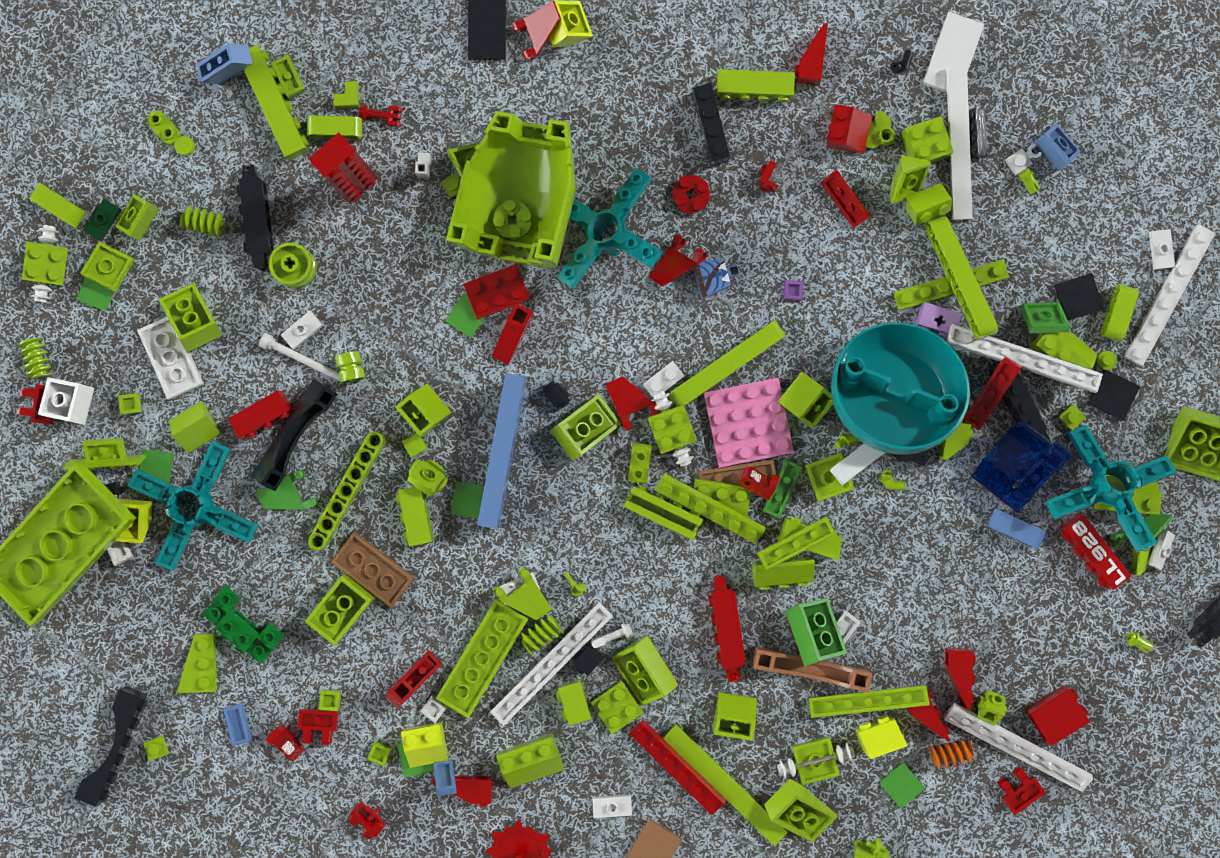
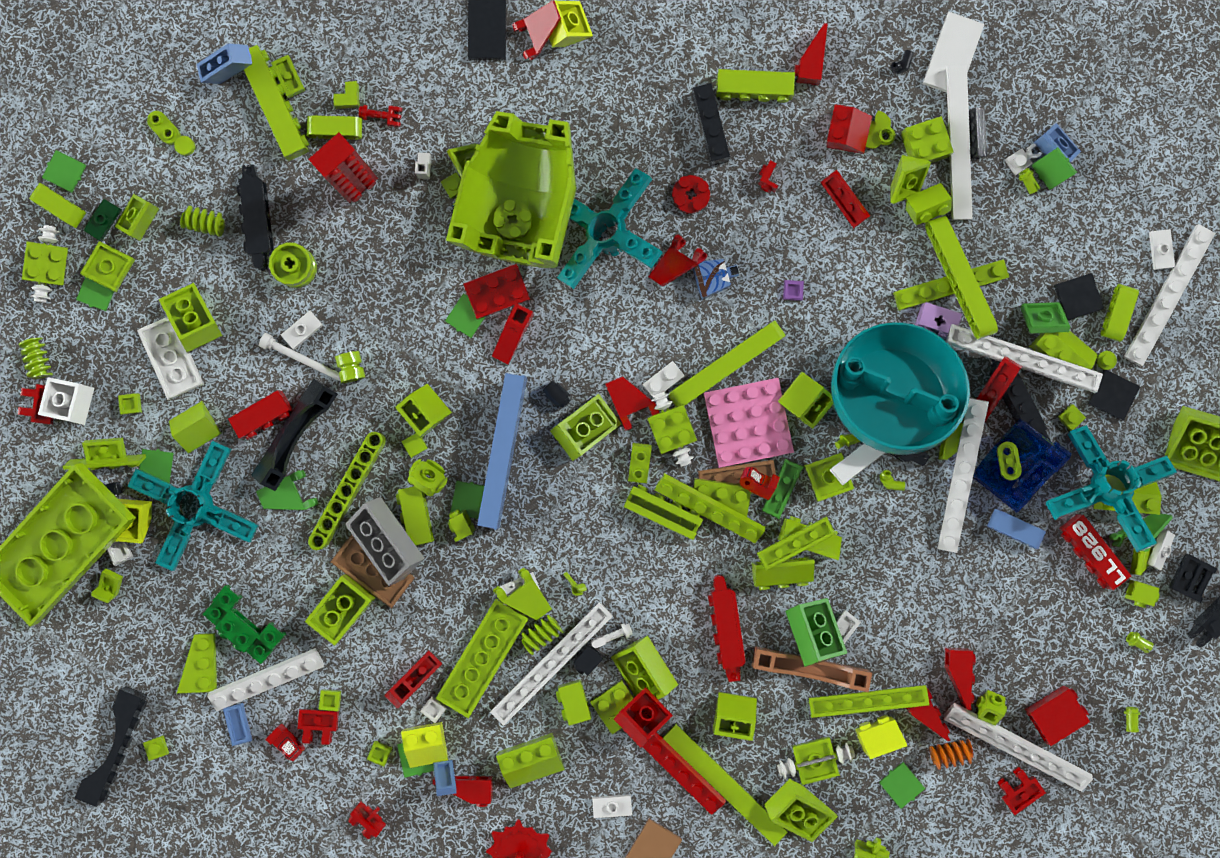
none -> bright green piece [42,150,86,193]
none -> lime bracket [91,568,123,603]
none -> white plate [207,648,324,711]
none -> light grey brick [345,497,425,586]
none -> lime brick [448,509,476,542]
none -> red slope [614,687,673,748]
none -> white plate [937,398,989,553]
none -> lime plate [997,442,1022,480]
none -> bright green piece [1031,147,1077,190]
none -> lime pin [1124,707,1141,733]
none -> lime brick [1125,580,1160,608]
none -> black plate [1168,553,1218,603]

